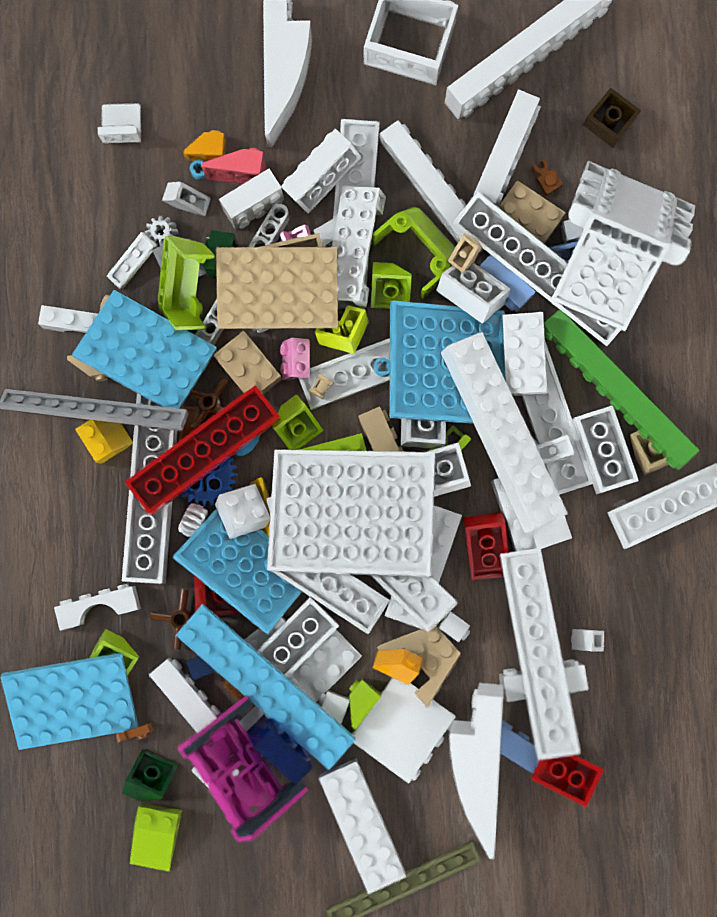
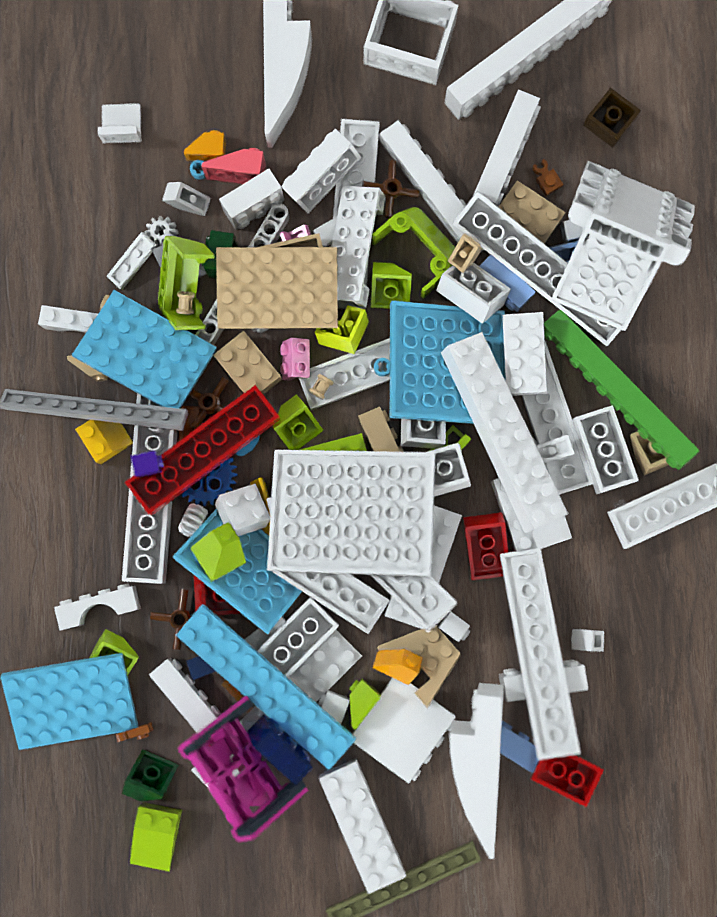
none -> dark purple brick [130,450,164,478]
none -> tan bush [176,291,195,314]
none -> lime slope [190,522,246,582]
none -> reddish brown bar [362,160,419,218]

